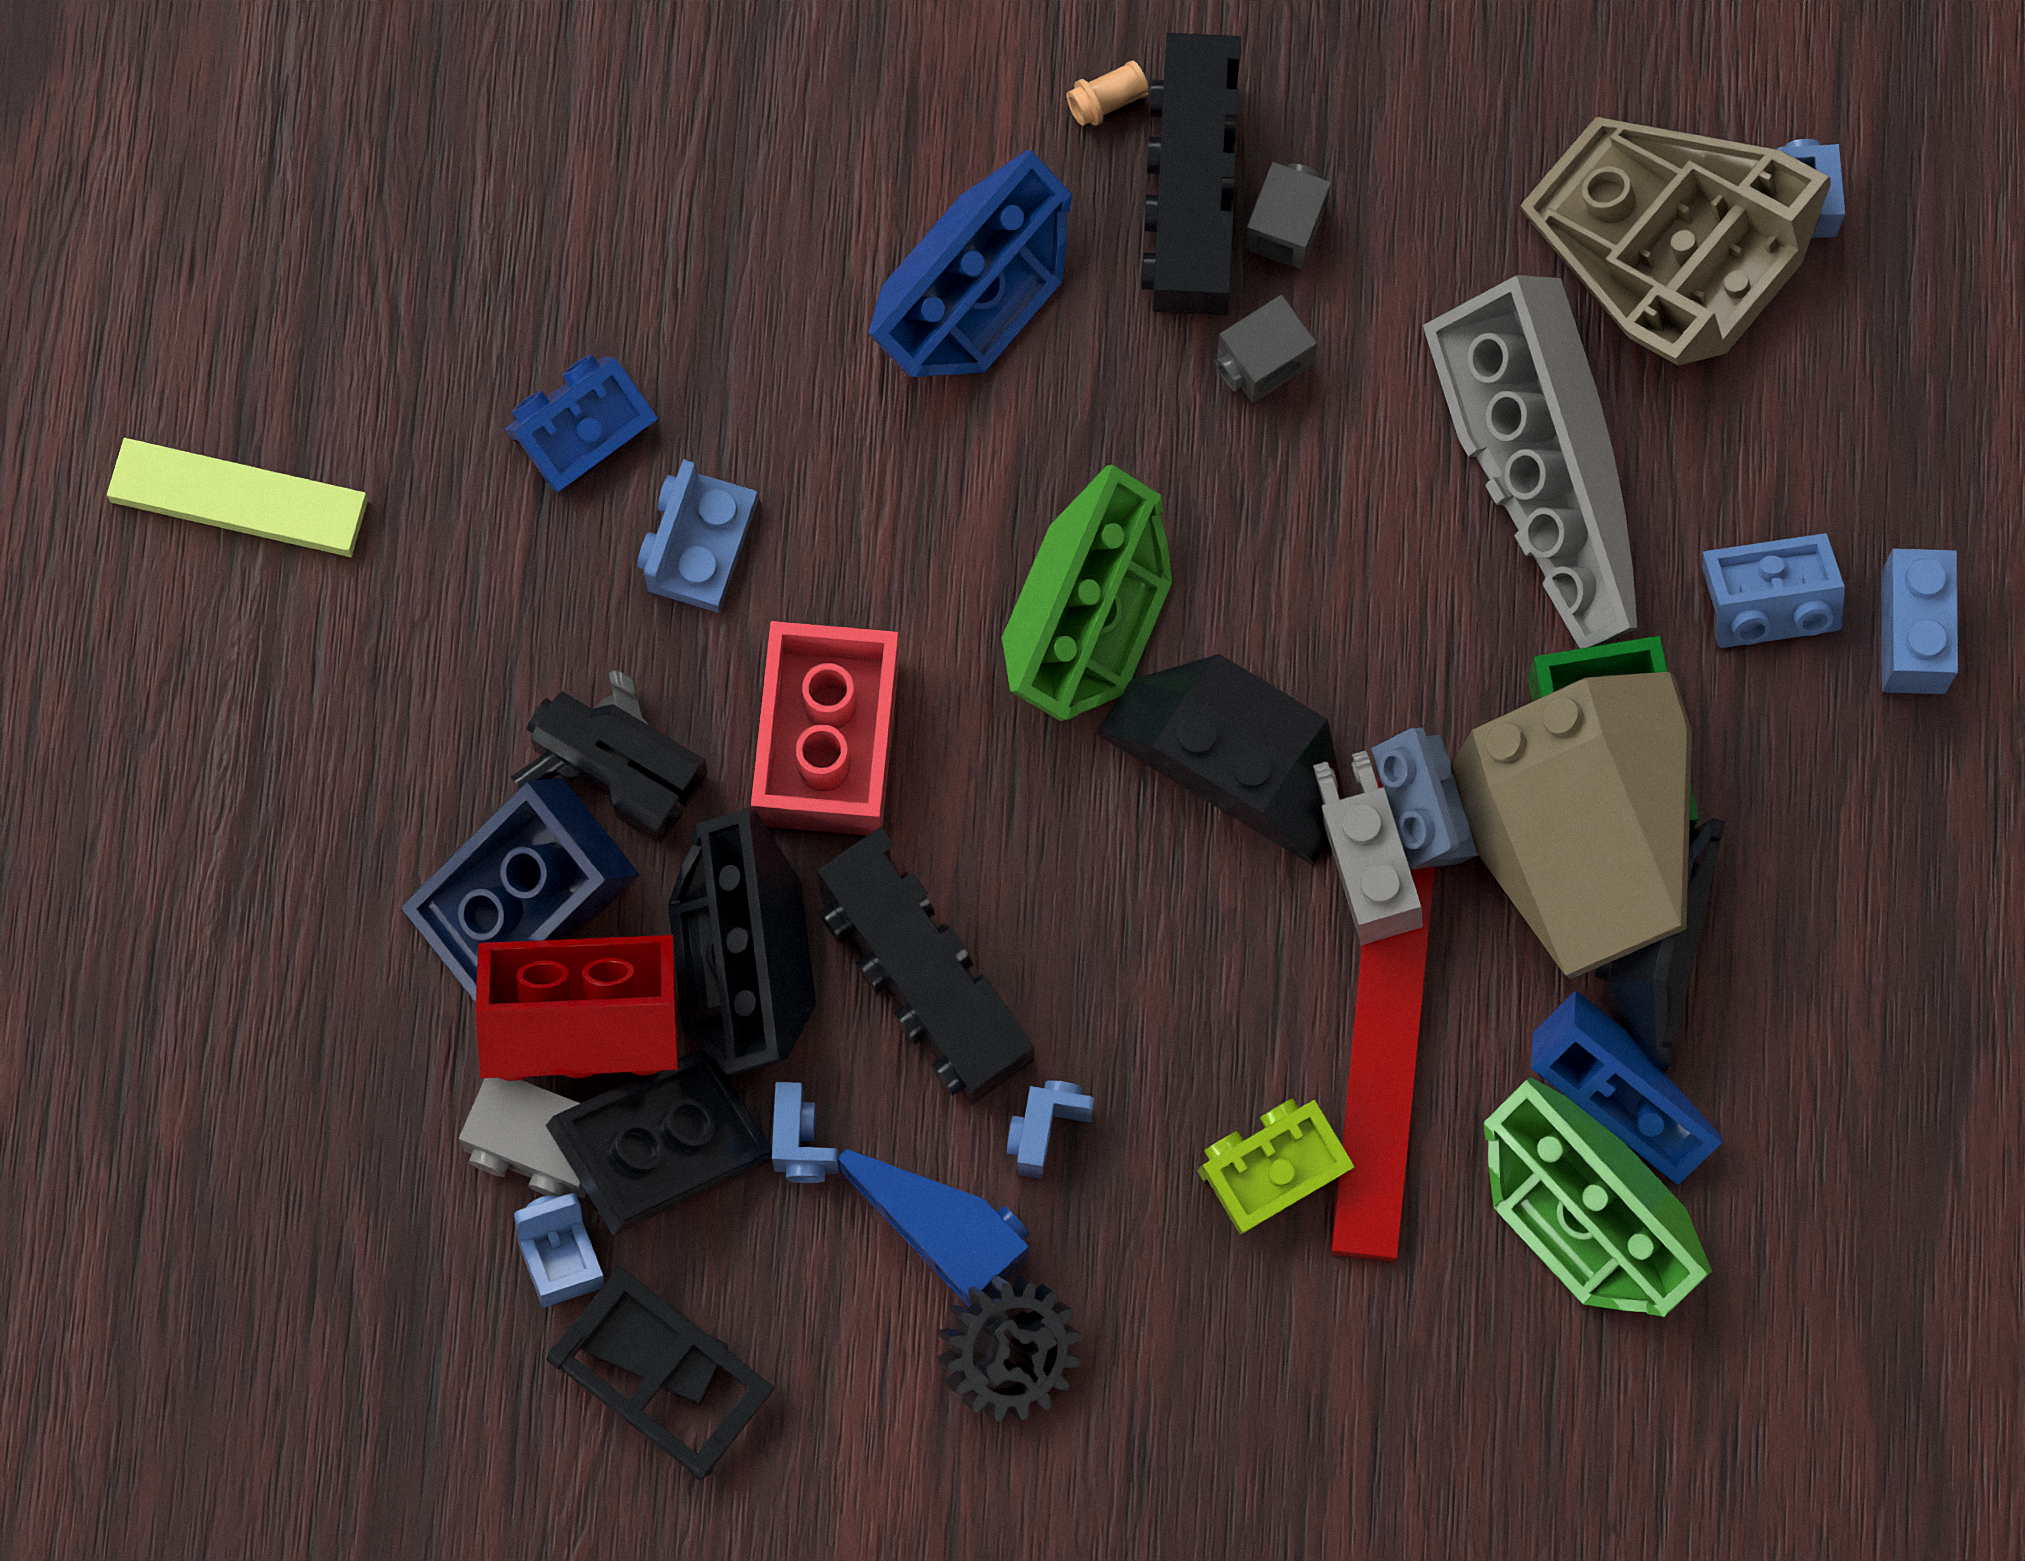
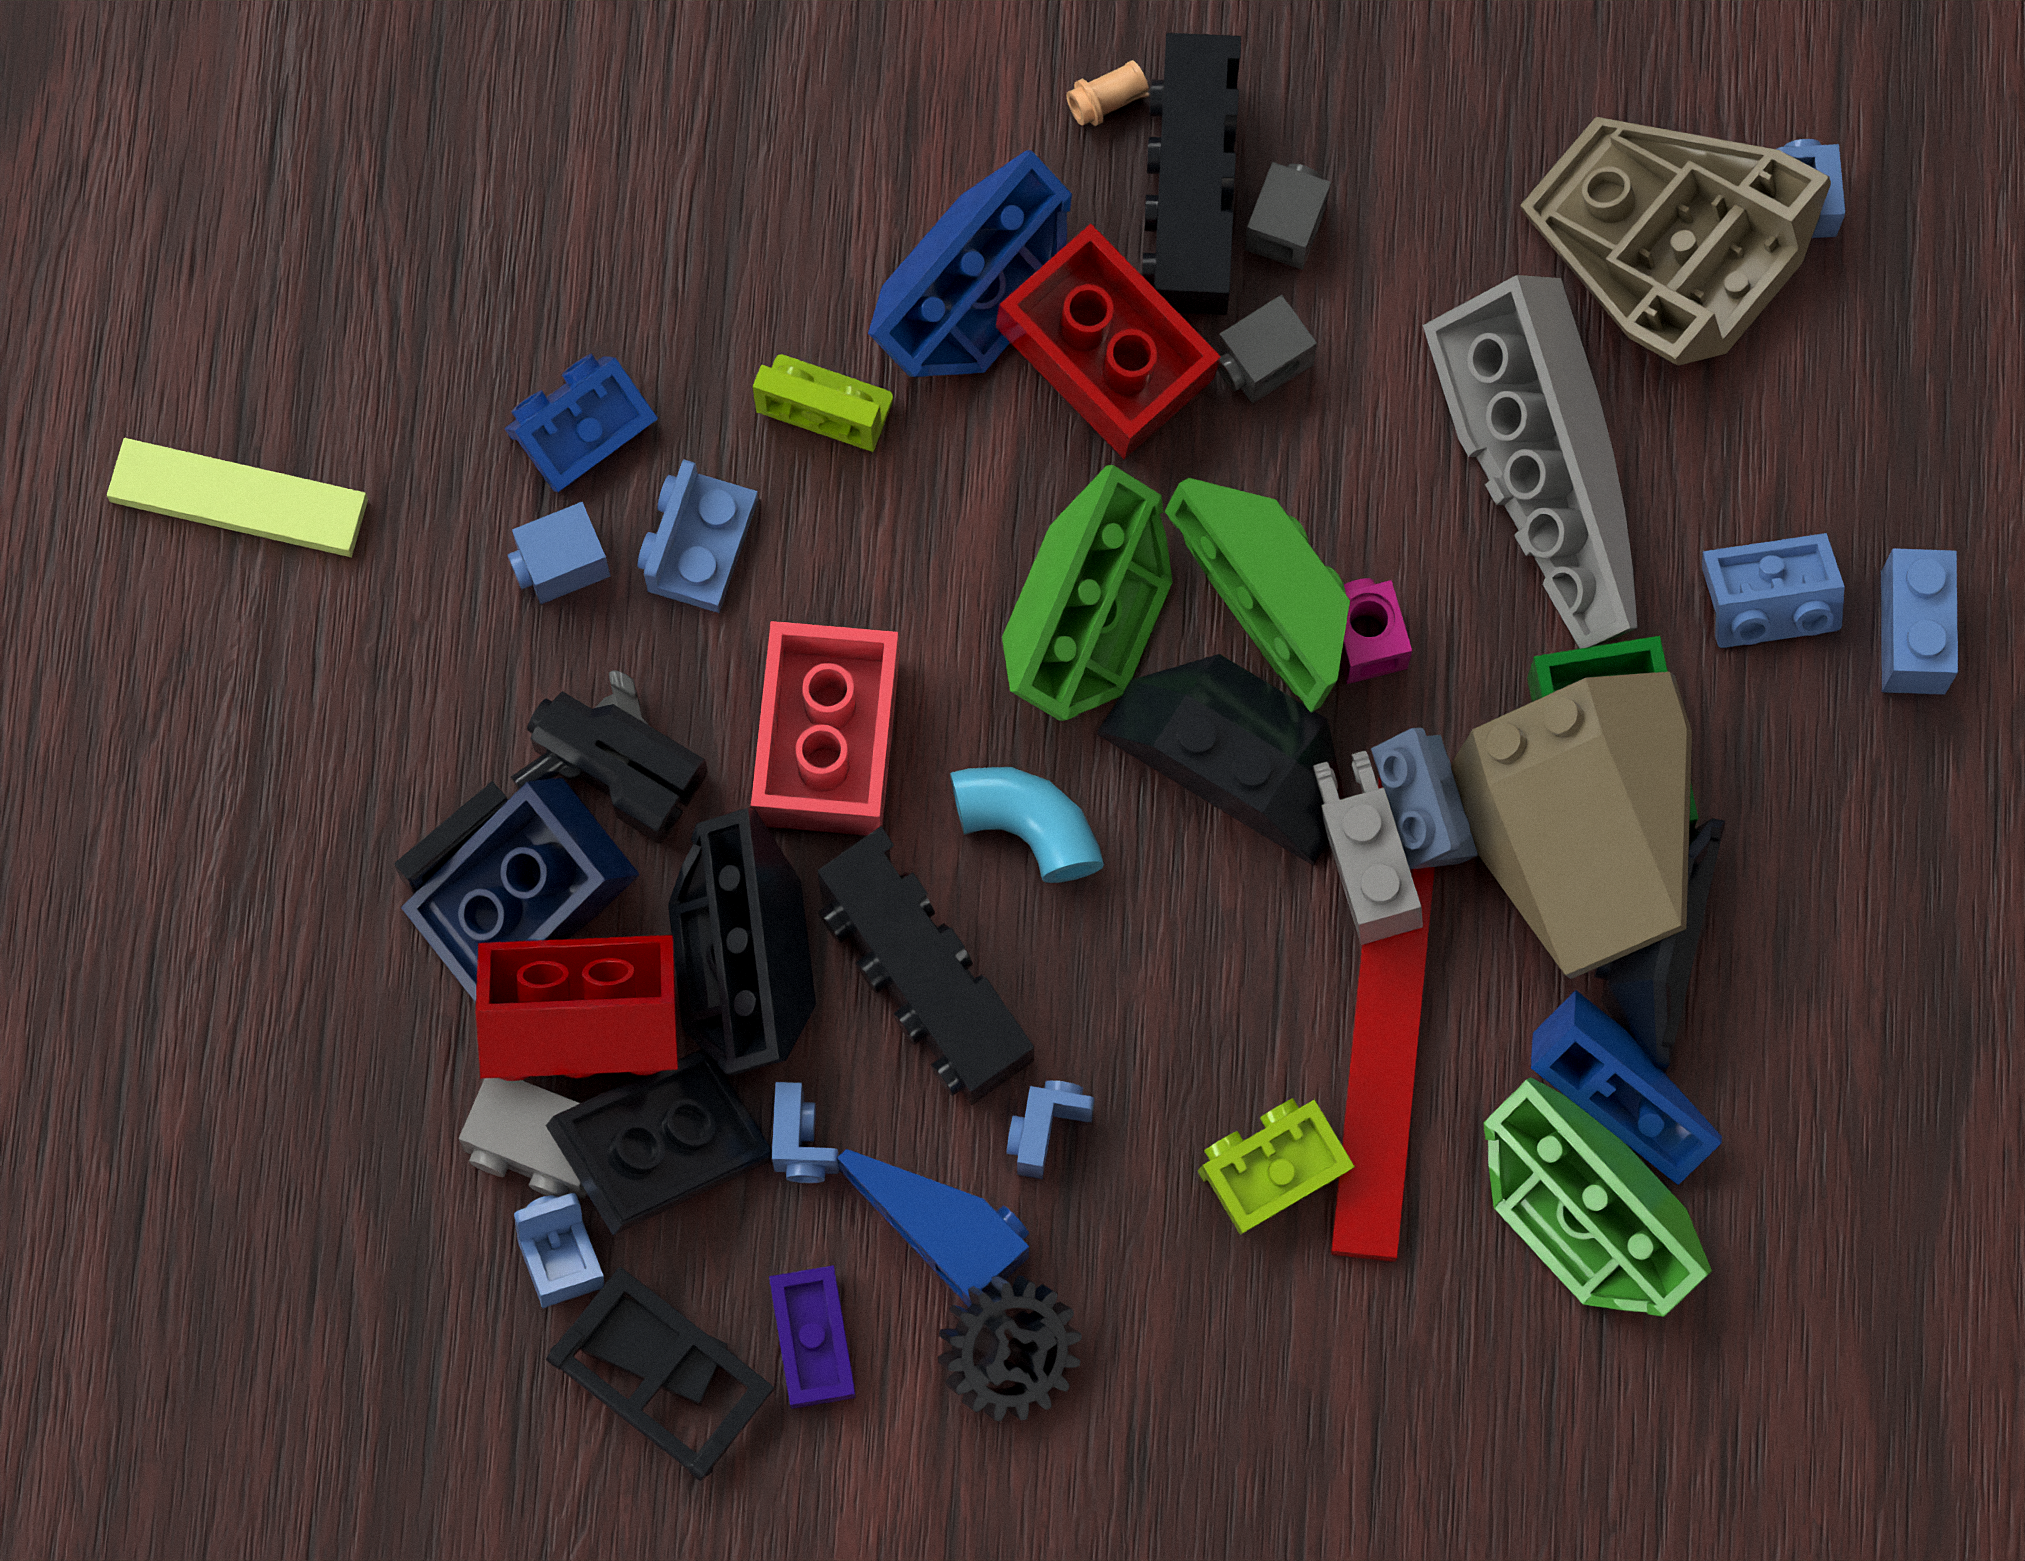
none -> black tile [394,781,508,894]
none -> medium blue brick [507,502,610,604]
none -> lime bracket [753,354,893,452]
none -> dark purple plate [769,1265,856,1409]
none -> medium azure cylinder [950,767,1104,883]
none -> red brick [996,223,1221,460]
none -> bright green wedge [1165,478,1350,712]
none -> dark pink brick [1340,578,1412,684]

